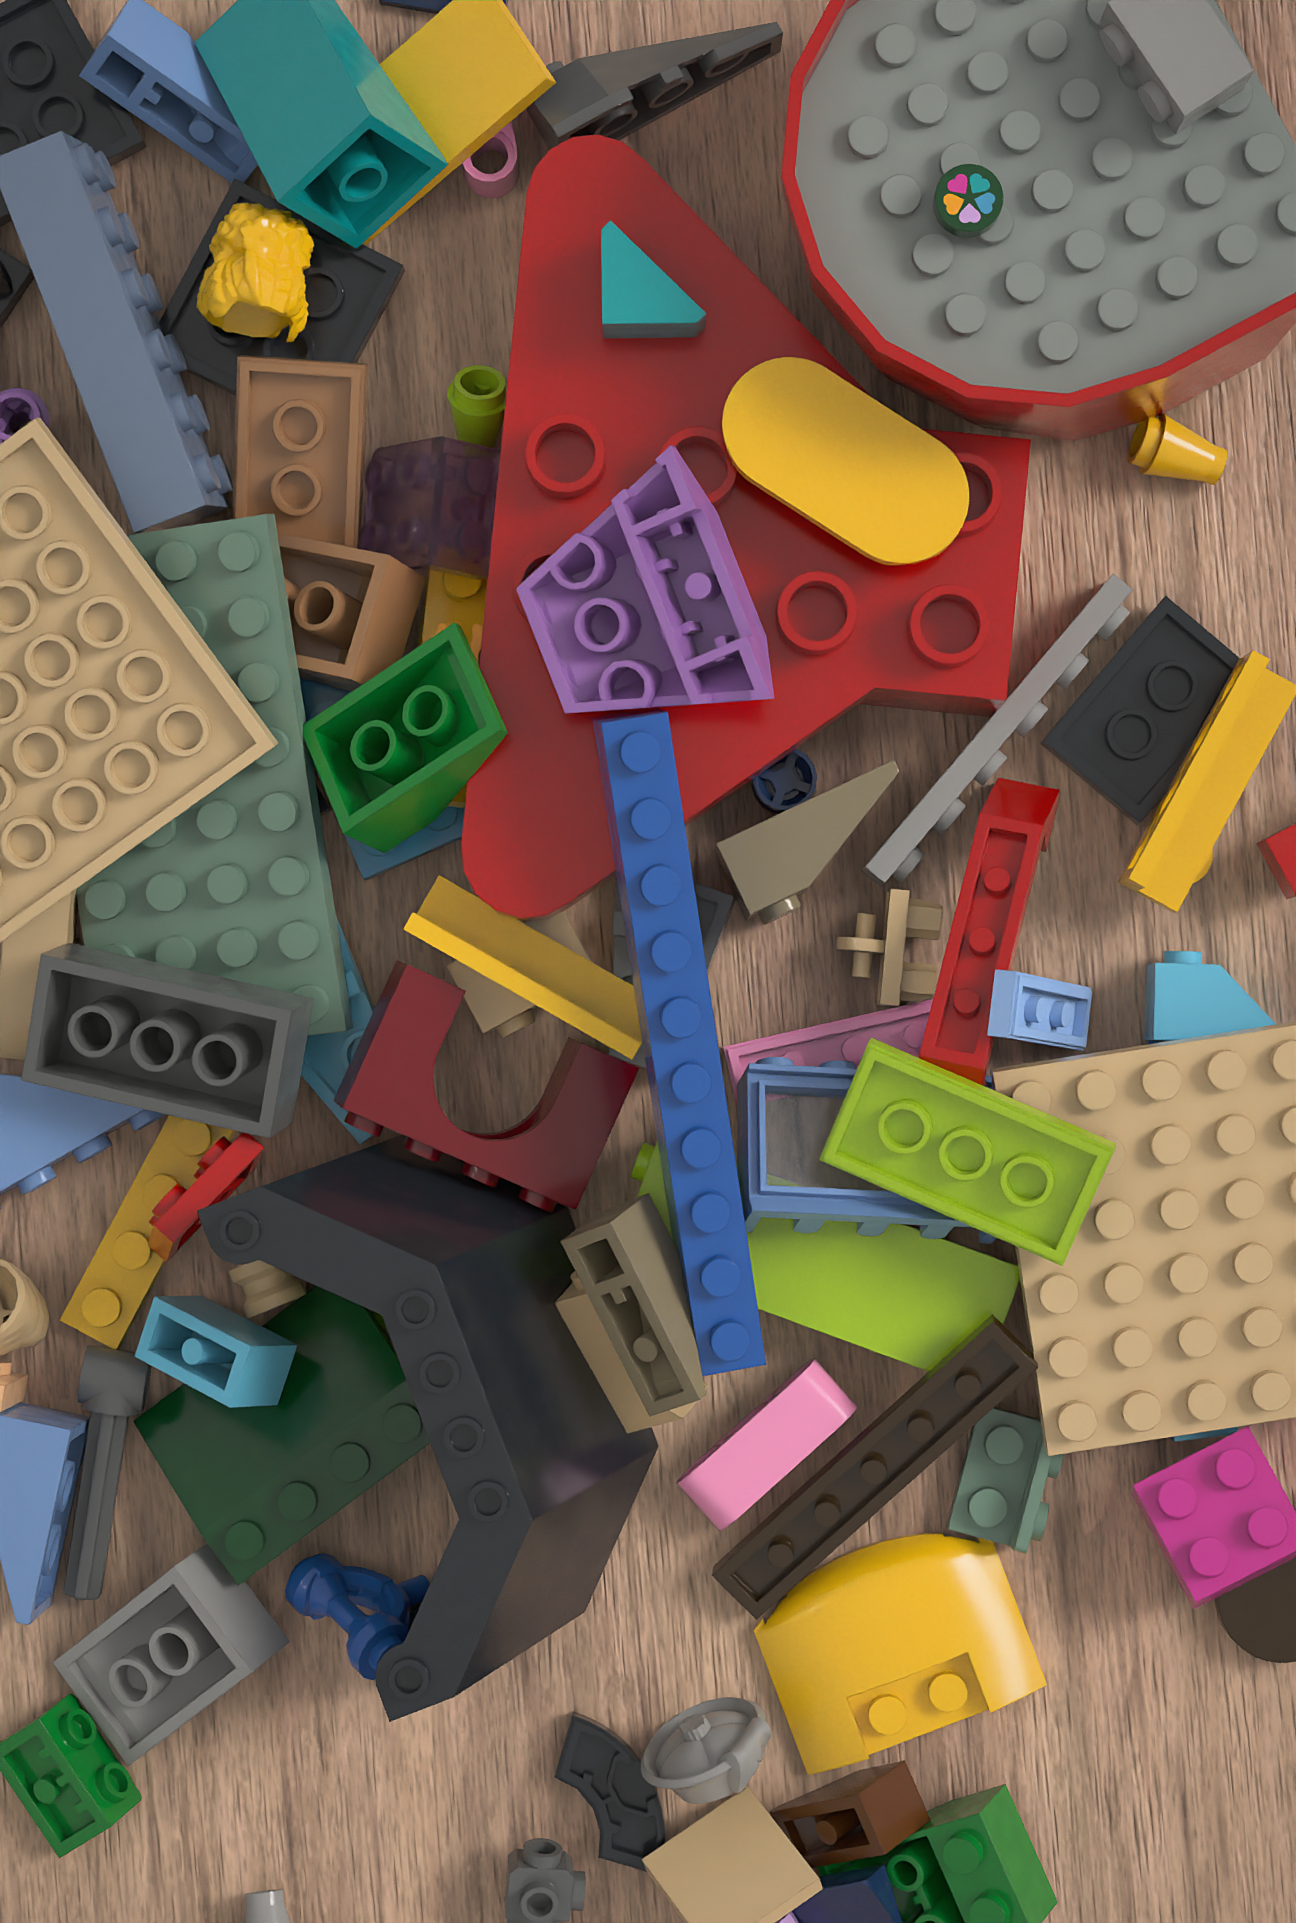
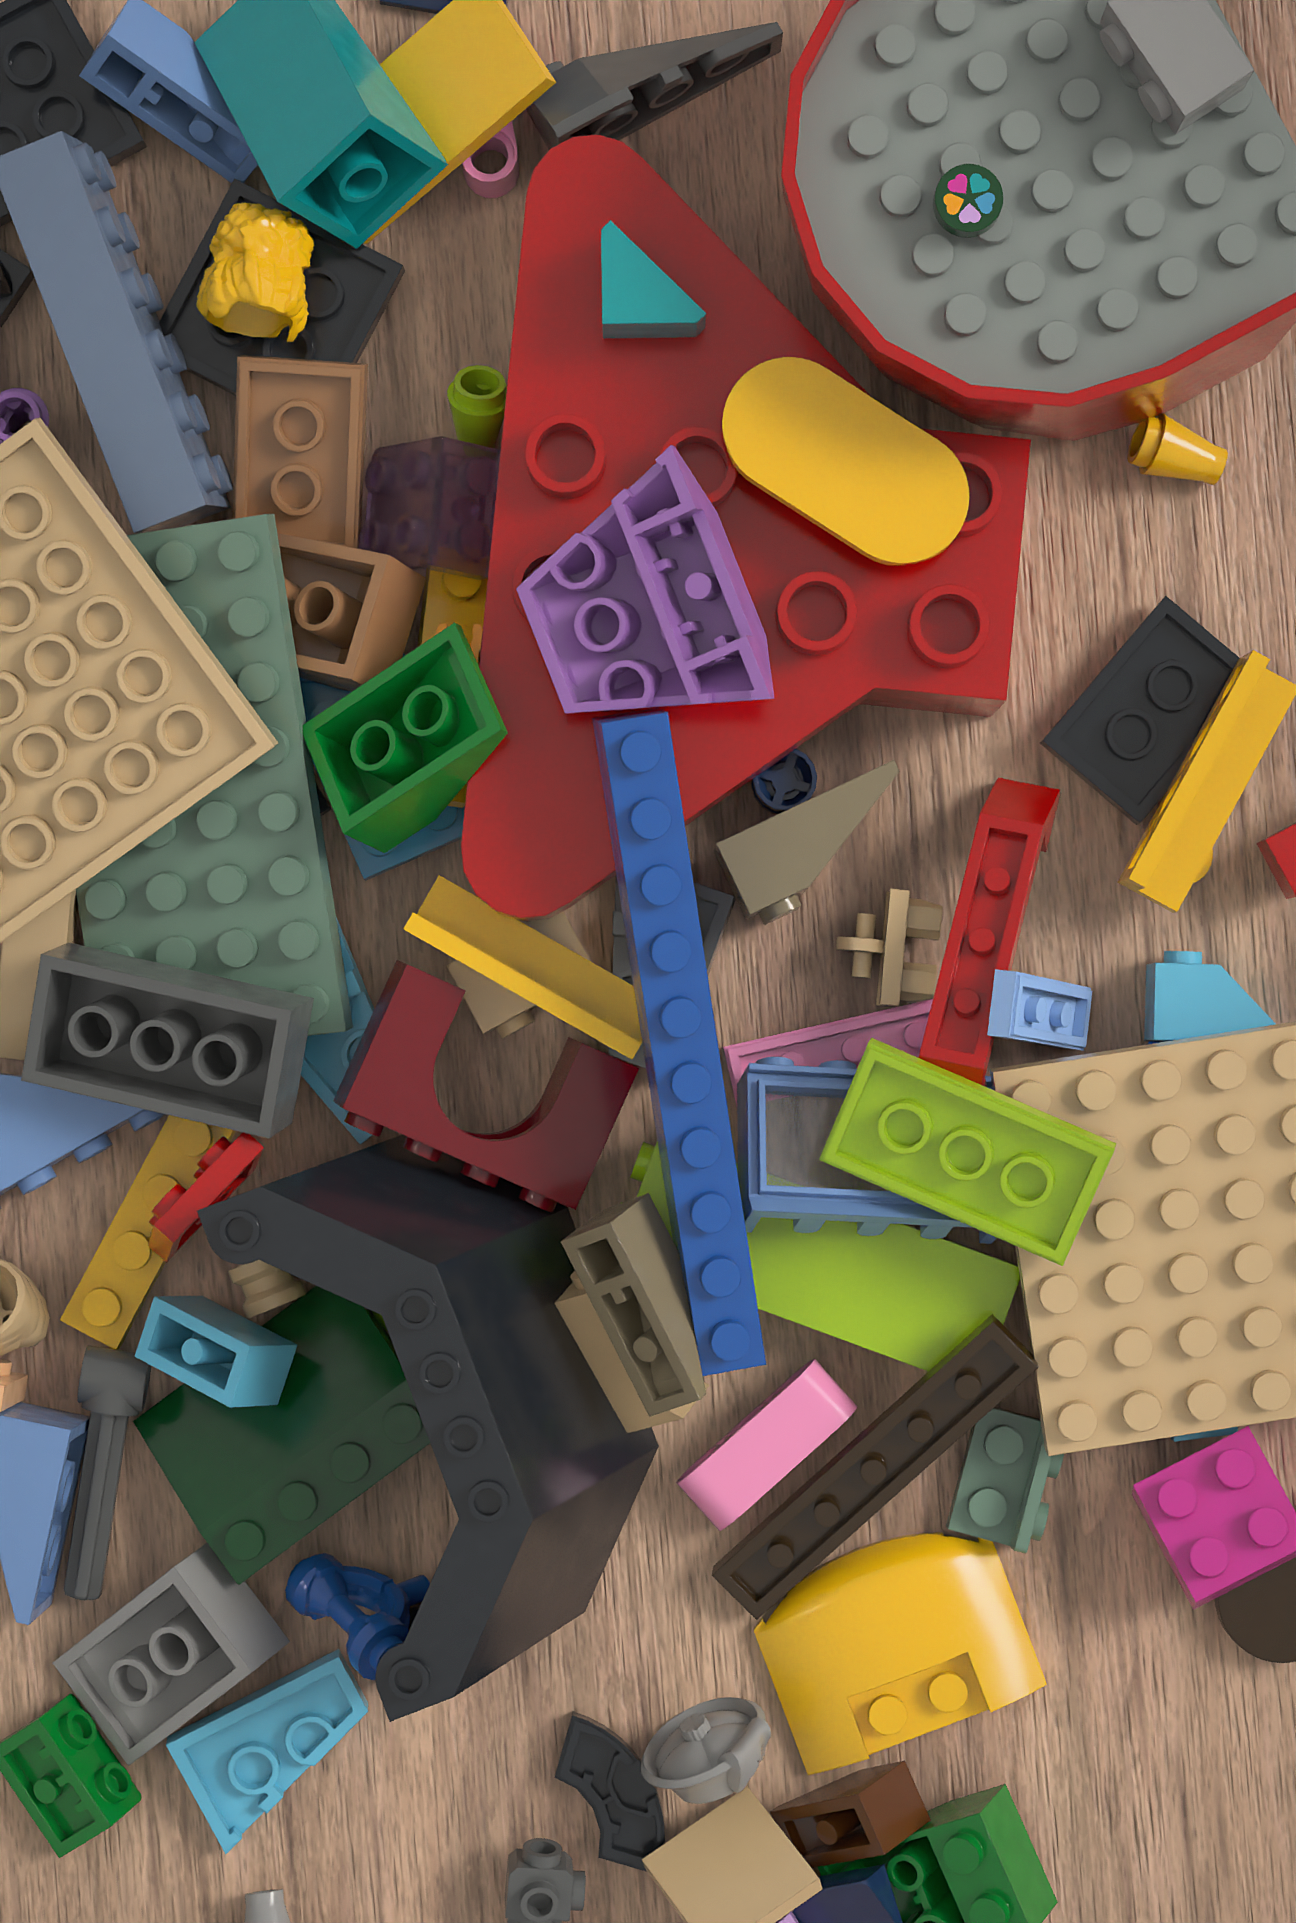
light grey plate [861,573,1133,887] -> none
none -> medium azure wing [166,1649,368,1854]

